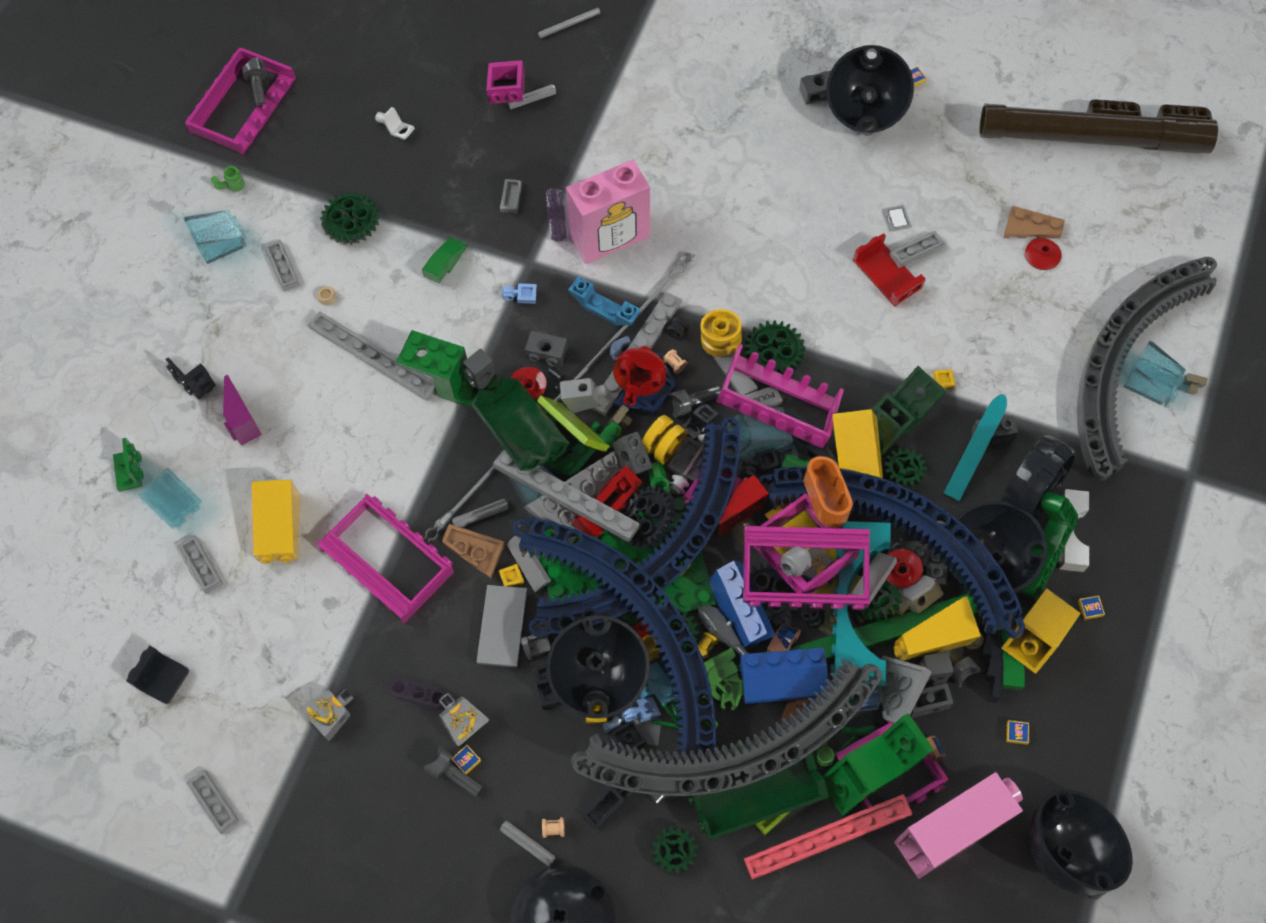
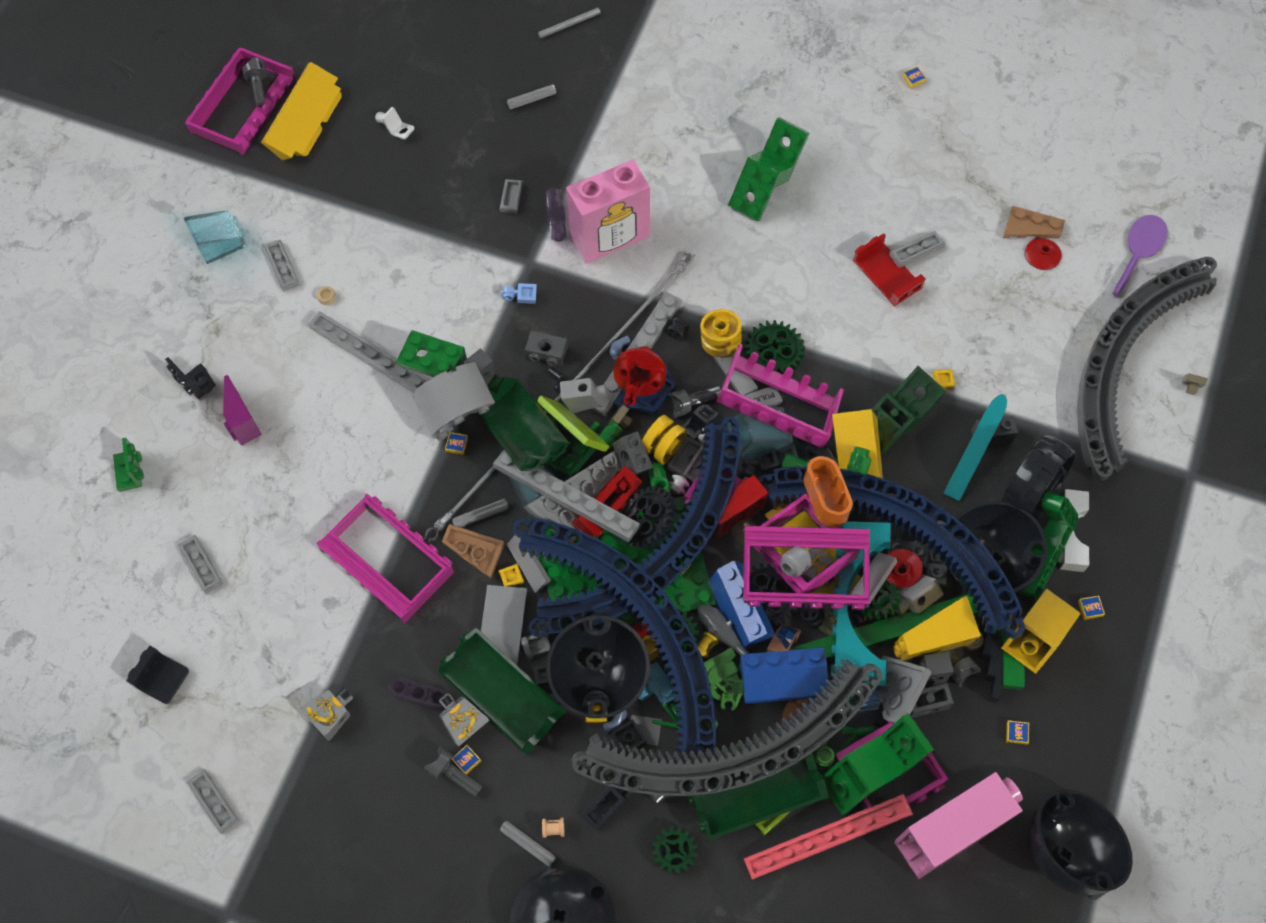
clear light blue slope [138,468,202,529] -> none
bright green piece [211,166,245,192] -> none
yellow slope [252,479,300,564] -> none
dark green gear [320,191,380,245] -> none
green slope [422,237,468,284] -> none
dark pink window [486,60,525,104] -> none
red dish [511,367,547,400] -> none
dark azure slope [568,276,641,326] -> none
light blue plate [620,697,661,722] -> none
light nougat bush [663,349,688,374] -> none
dark grey brick [799,71,830,105] -> none
black piece [826,45,914,136] -> none
sticker [882,205,912,231] -> none
dark green gear [884,447,927,489] -> none
nougat slope [926,736,946,762] -> none
dark brown piece [979,99,1218,154] -> none
clear light blue slope [1123,340,1186,407] -> none
none -> yellow slope [261,62,342,161]
none -> light grey cylinder [413,362,495,441]
none -> dark green cylinder [438,628,566,756]
none -> tile [445,432,469,455]
none -> green bracket [728,117,810,221]
none -> green piece [846,446,871,475]
none -> medium lavender piece [1112,215,1167,297]

